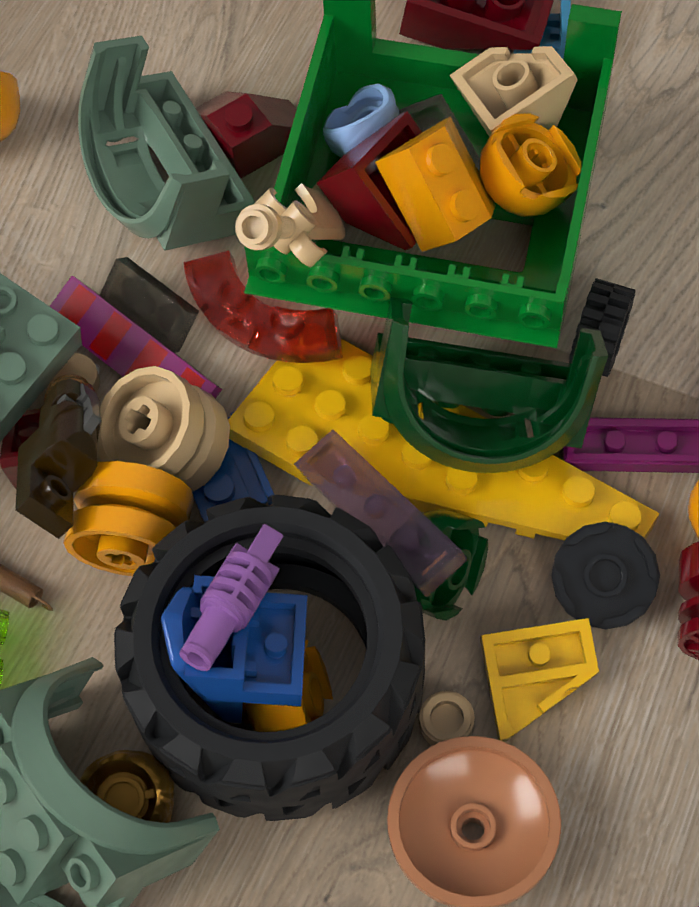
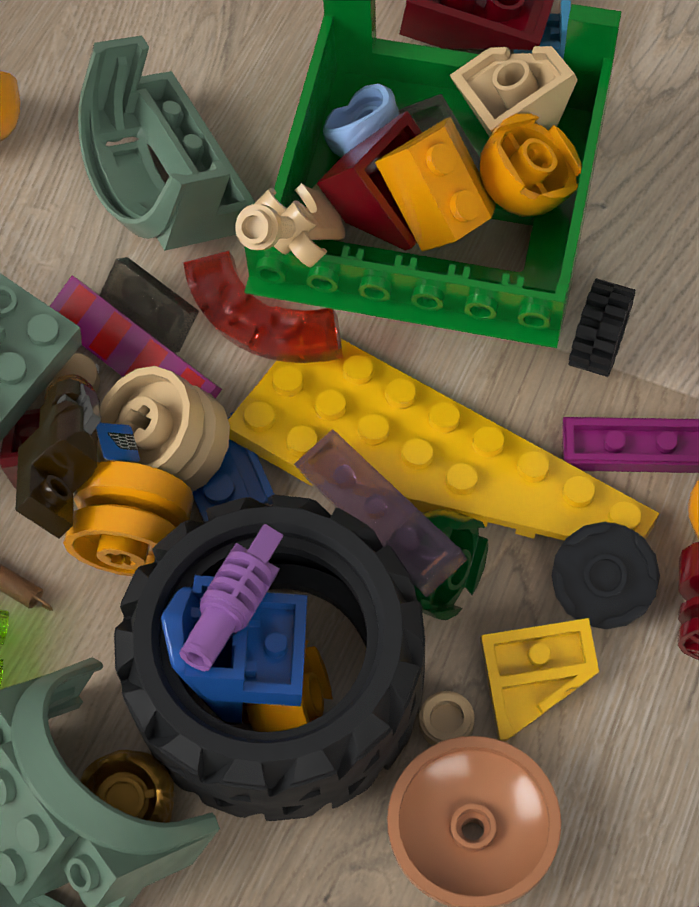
dark red slope [196,91,297,179] -> none
dark green piece [370,297,608,473] -> none
none -> blue sticker [96,423,140,462]

